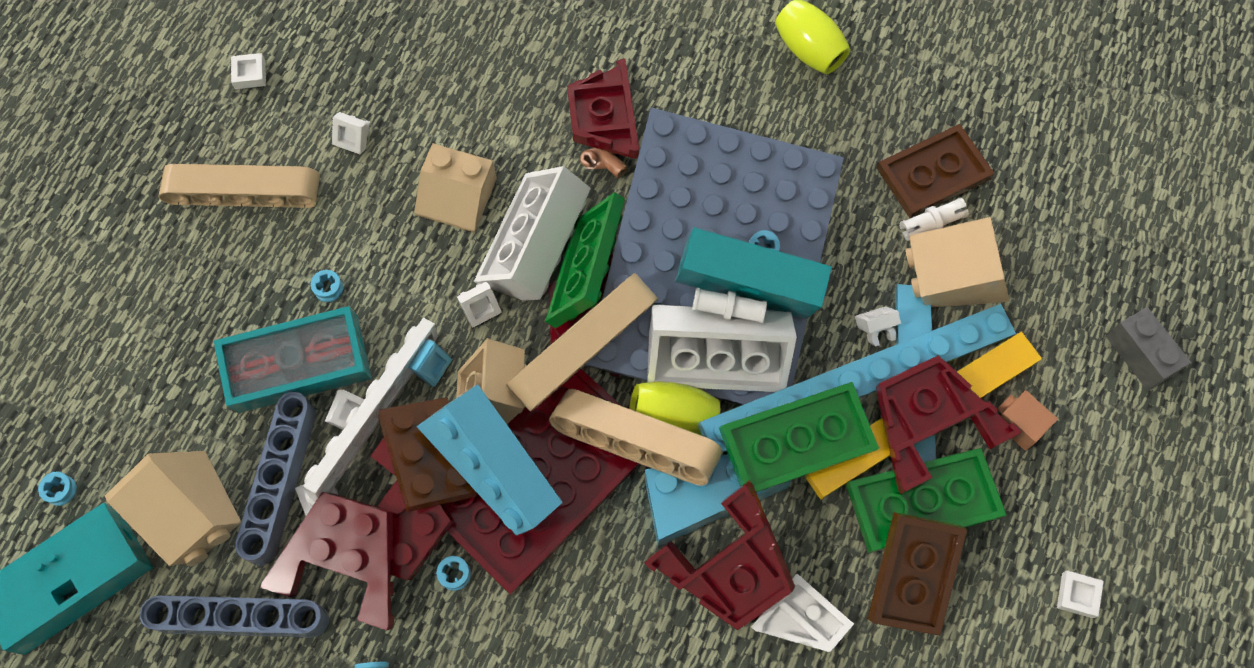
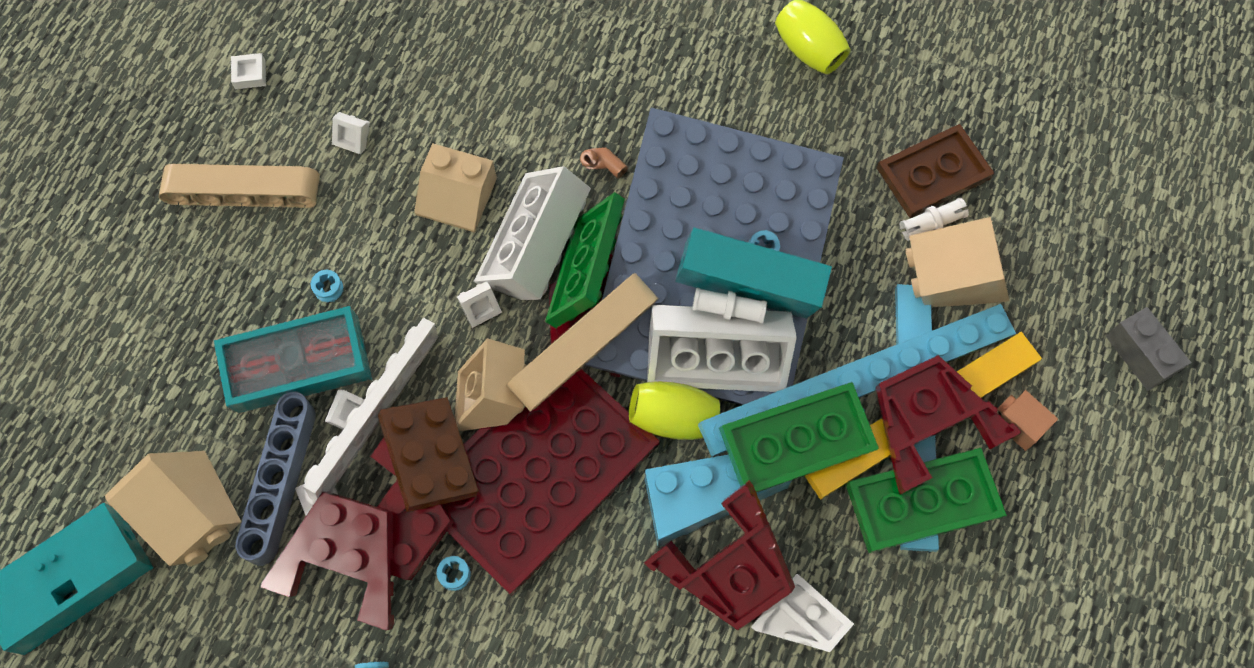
medium azure bush [38,472,77,506] -> none
sand blue beam [140,596,329,638] -> none
medium azure tile [408,339,453,387] -> none
medium azure wedge [416,384,563,535] -> none
tan beam [549,389,723,486] -> none
dark red wing [567,59,639,159] -> none
white tile [855,306,901,346] -> none
reddish brown plate [867,512,967,636] -> none
white plate [1057,571,1104,618] -> none

